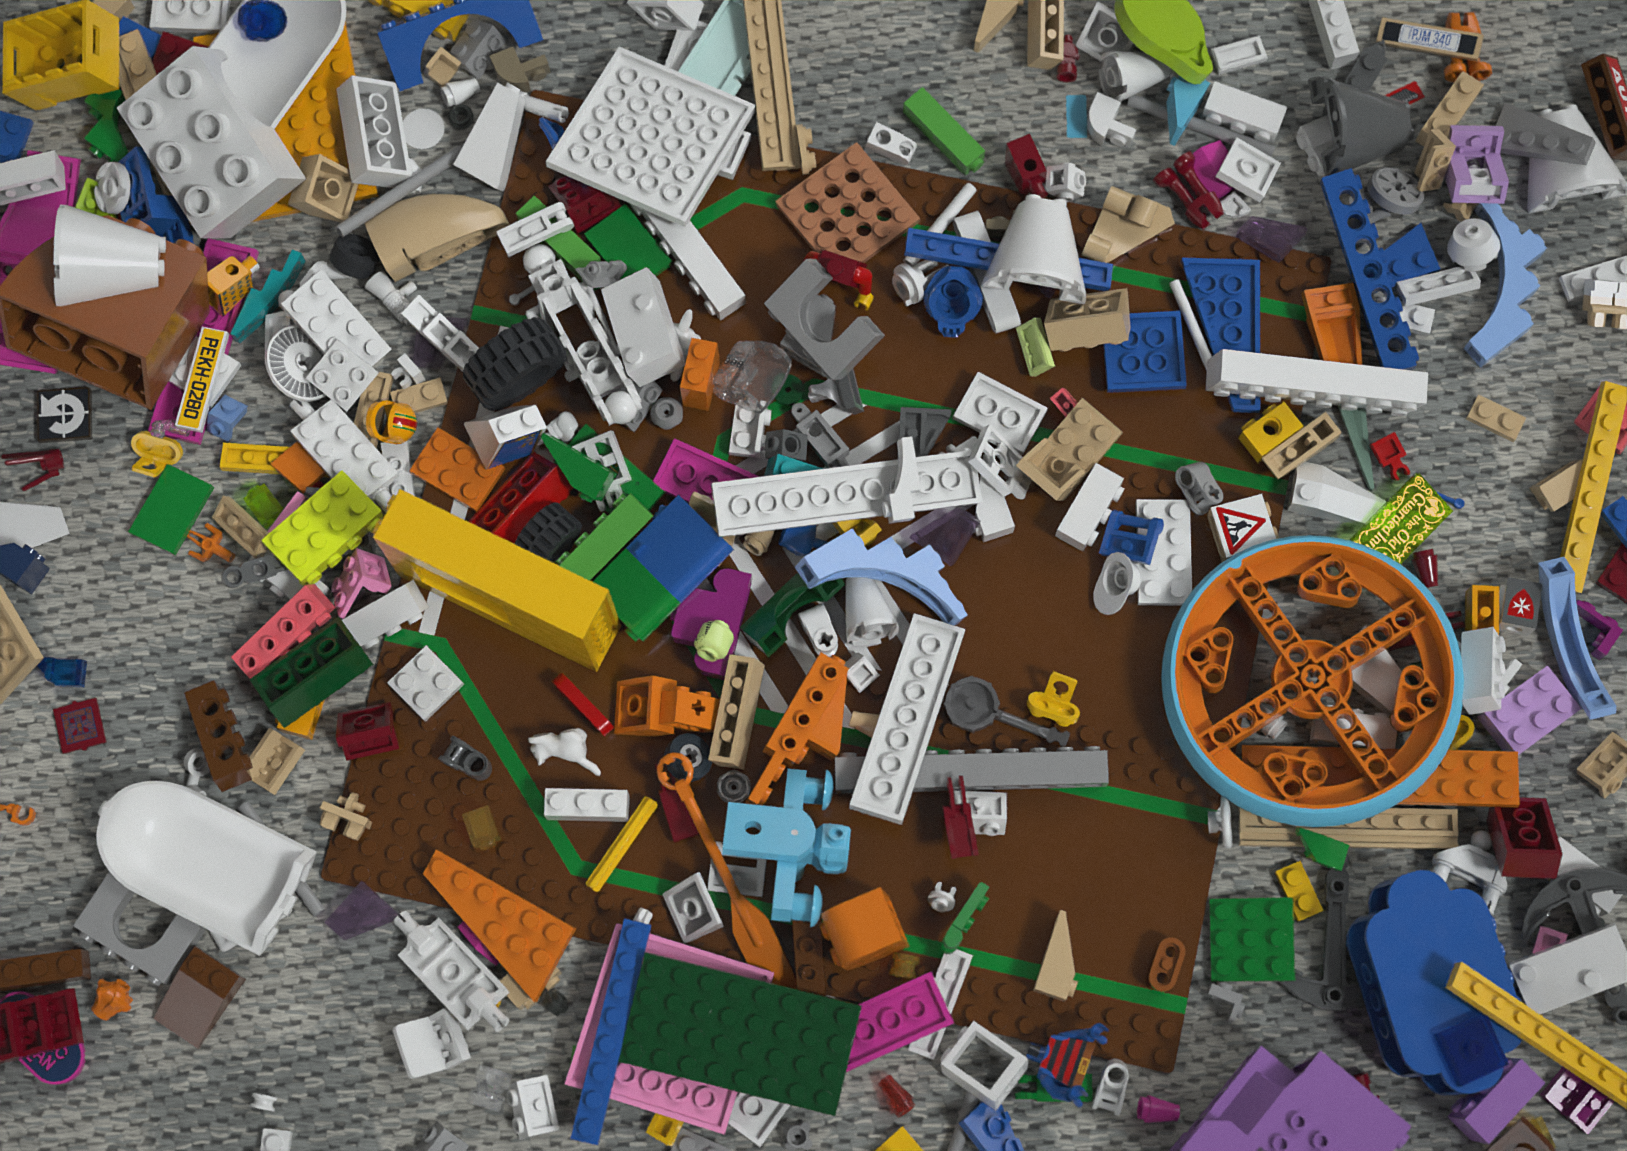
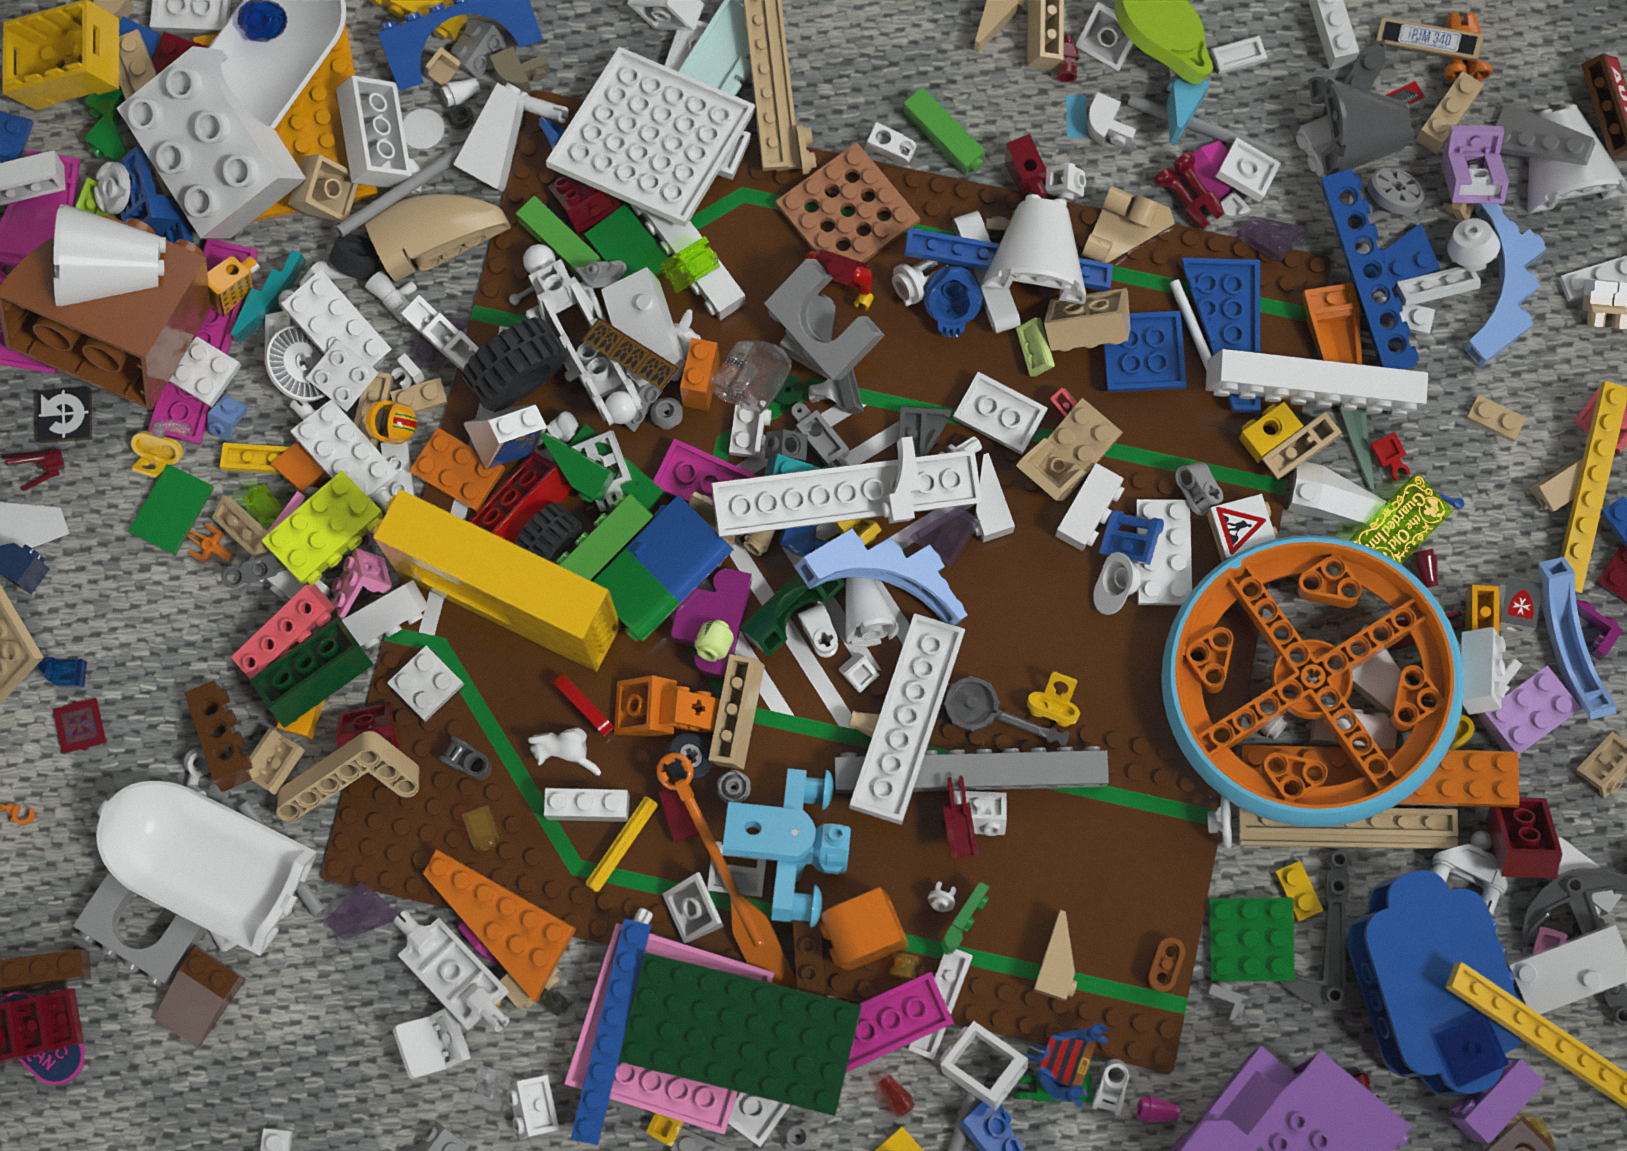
orange rock [91,979,133,1021] -> none
tile [175,326,229,433] -> none
white bush [250,1093,277,1111] -> none
tan hips [320,792,372,841] -> none
white plate [496,202,574,257] -> none
orange wedge [745,652,849,806] -> none
white piece [903,183,977,267] -> none
white piece [968,424,1032,499] -> none
white cone [1099,51,1172,102] -> none
white brick [1201,81,1287,143] -> none
green slope [1295,827,1349,871] -> none
tan bracket [1414,129,1456,192] -> none
magenta slope [1540,1066,1615,1135] -> none
none -> tan beam [276,731,420,822]
none -> sticker [582,317,679,390]
none -> clear neon green hinge [661,236,720,293]

